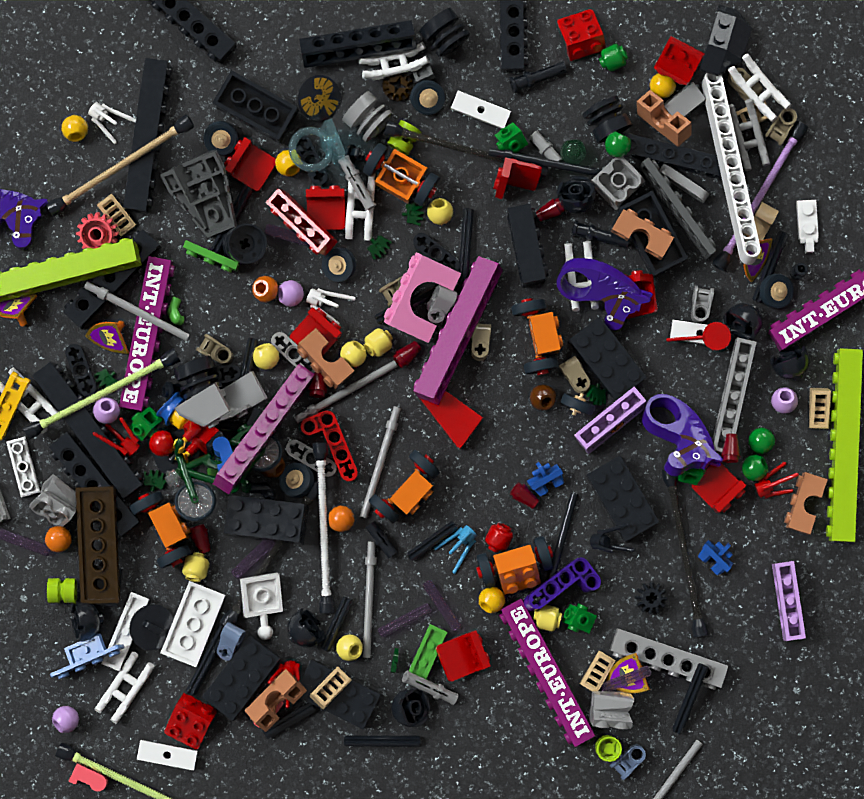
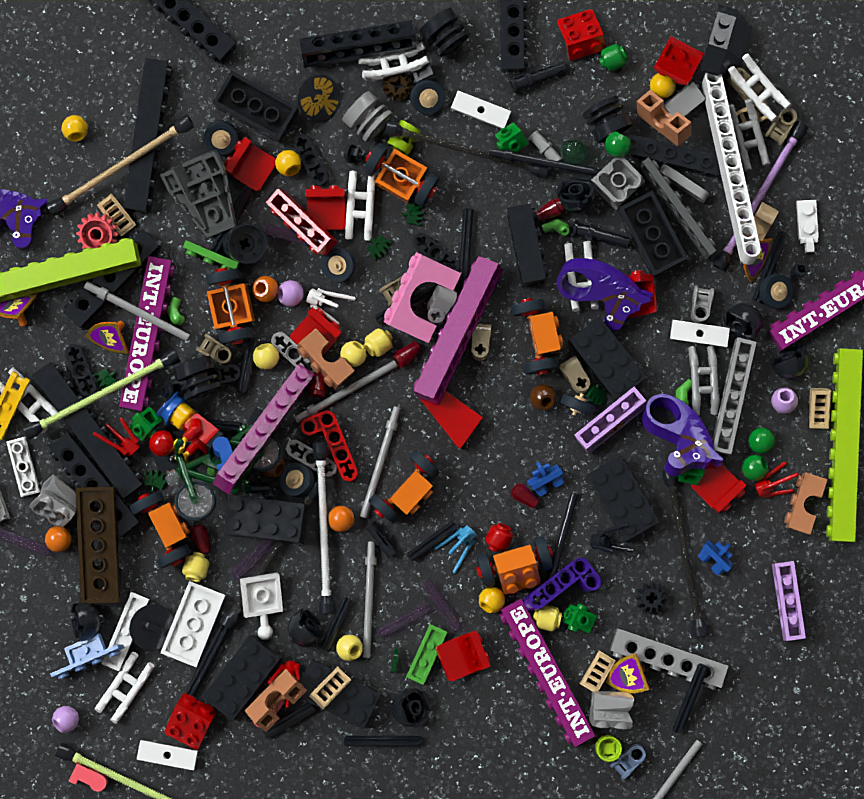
lime wheel [47,578,77,603] -> none
white plant [88,102,136,144] -> none
lavender piece [93,397,120,424] -> none
light grey windscreen [175,371,267,429] -> none
sand blue piece [217,622,246,660] -> none
clear light blue tile [289,118,346,172] -> none
light grey pin [338,155,376,211] -> none
light grey pin [402,670,458,705] -> none
light yellow piece [427,198,453,225] -> none
red bracket [493,157,542,199] -> none
clear purple axle [601,666,651,691] -> none
nougat arch [611,209,674,260] -> none
red piece [666,322,731,351] -> none
dark red cone [721,433,741,463] -> none
none -> brick [206,267,255,345]
none -> bright green arm [541,219,570,236]
none -> bright green arm [676,379,692,405]
none -> light grey piece [688,346,720,415]

